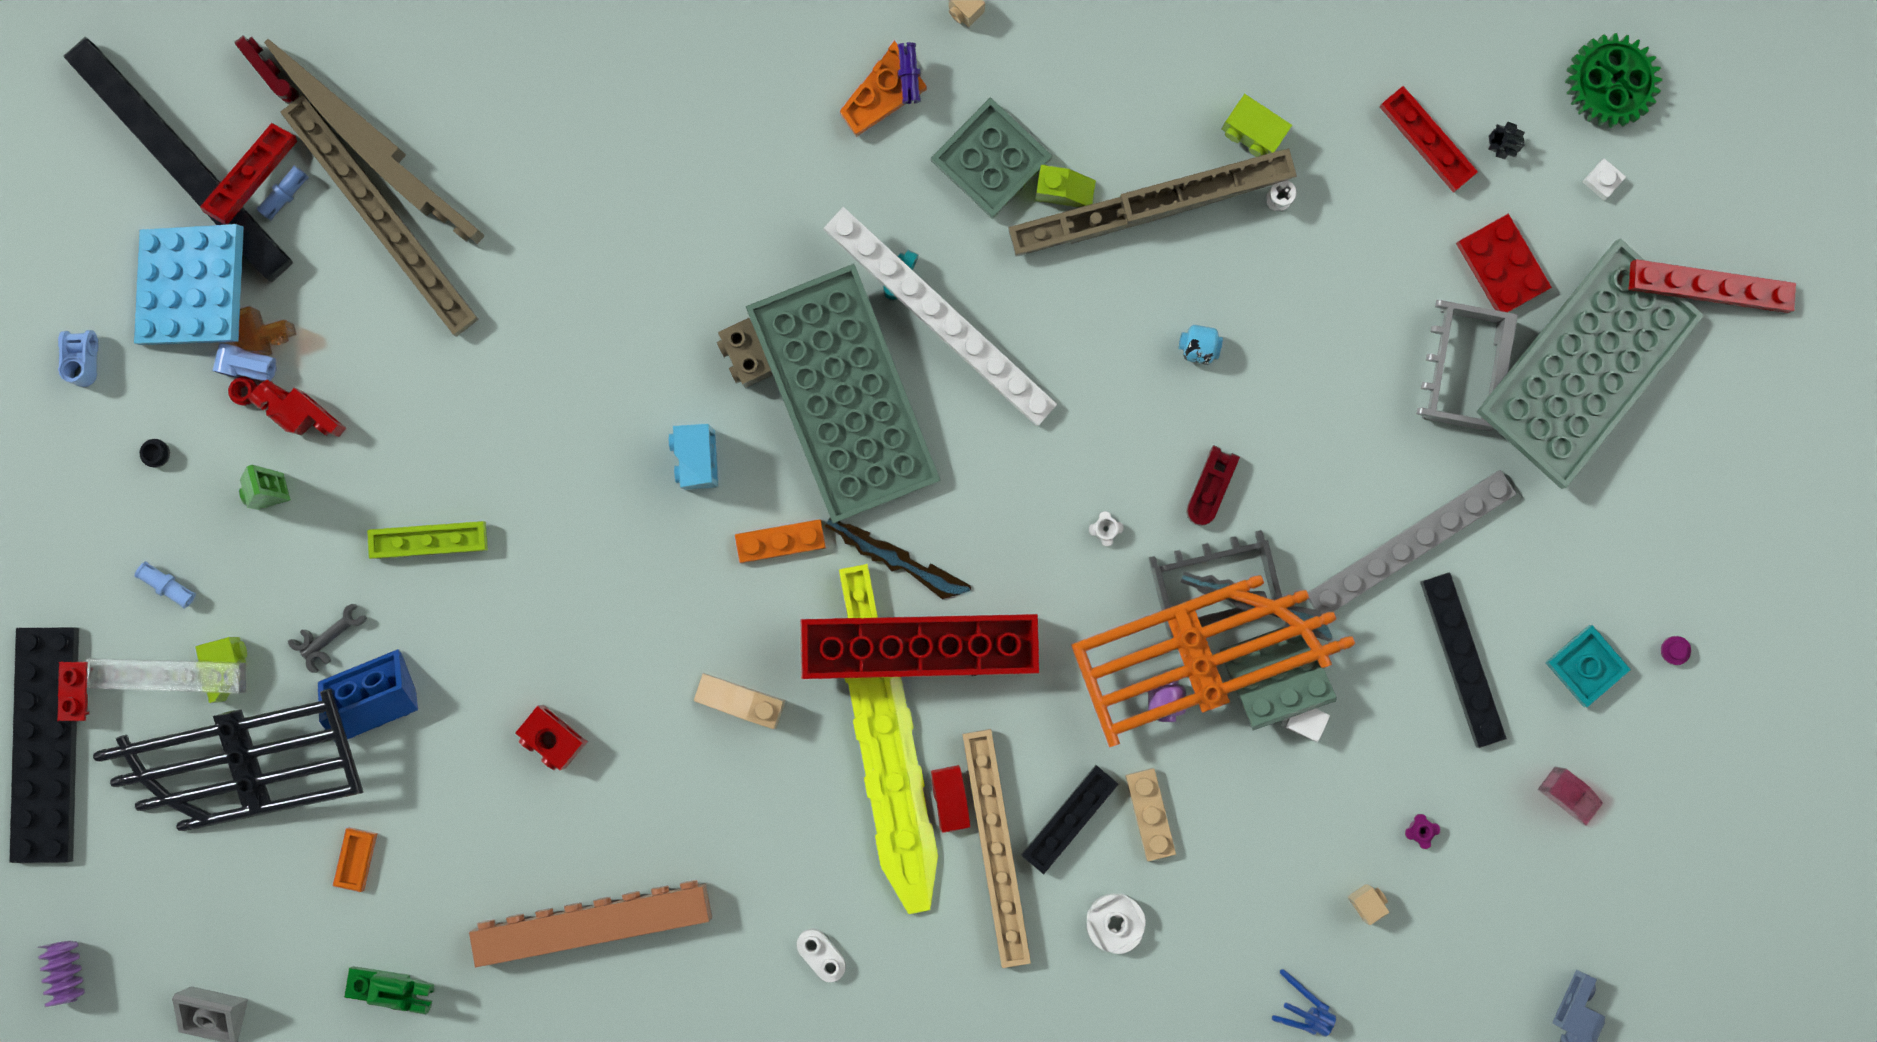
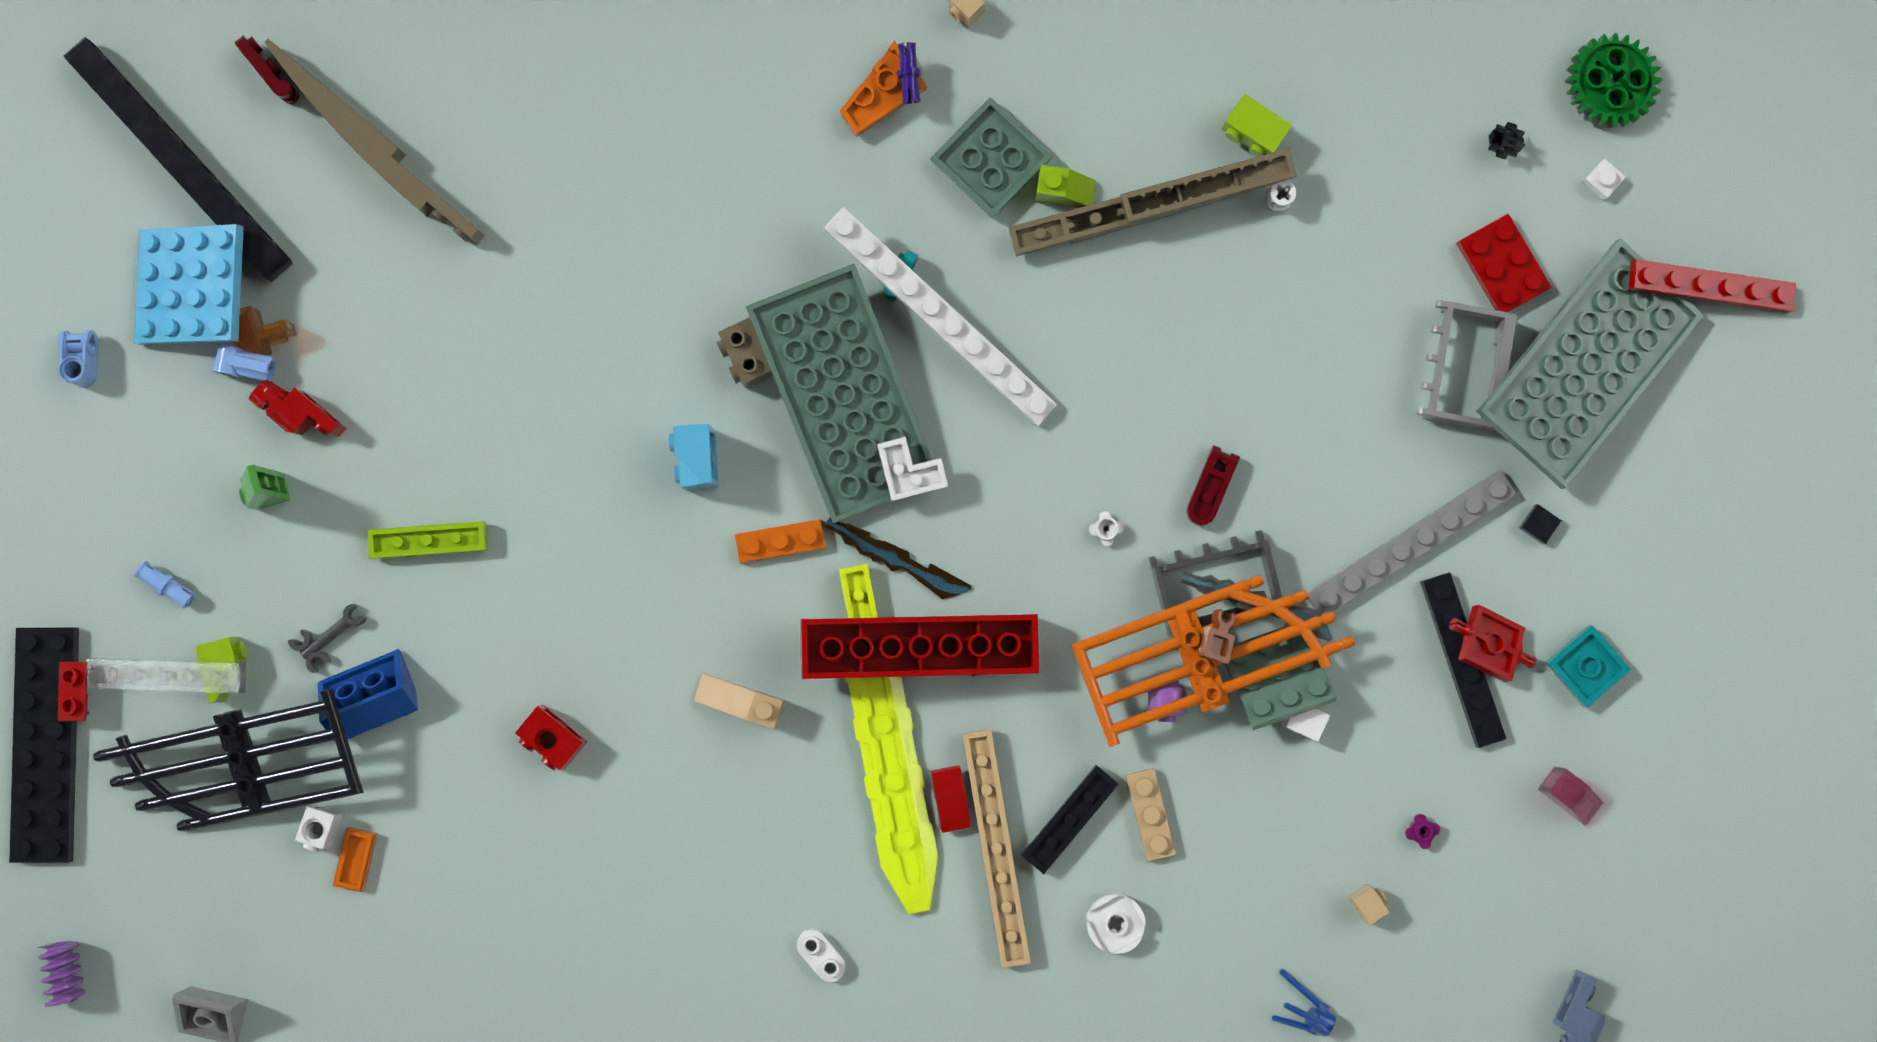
black plate [139,439,170,468] -> none
red plate [200,123,297,225] -> none
red plate [228,377,257,406] -> none
medium blue pin [256,165,309,221] -> none
dark tan plate [280,95,479,337] -> none
green plate [344,966,435,1015] -> none
nougat brick [469,880,712,968] -> none
medium azure head [1178,325,1223,365] -> none
red plate [1379,86,1478,193] -> none
magenta plate [1661,636,1691,665] -> none
none -> white brick [295,804,343,852]
none -> white plate [877,437,948,501]
none -> dark orange plate [1198,609,1235,665]
none -> red plate [1449,605,1537,682]
none -> black tile [1519,504,1562,545]

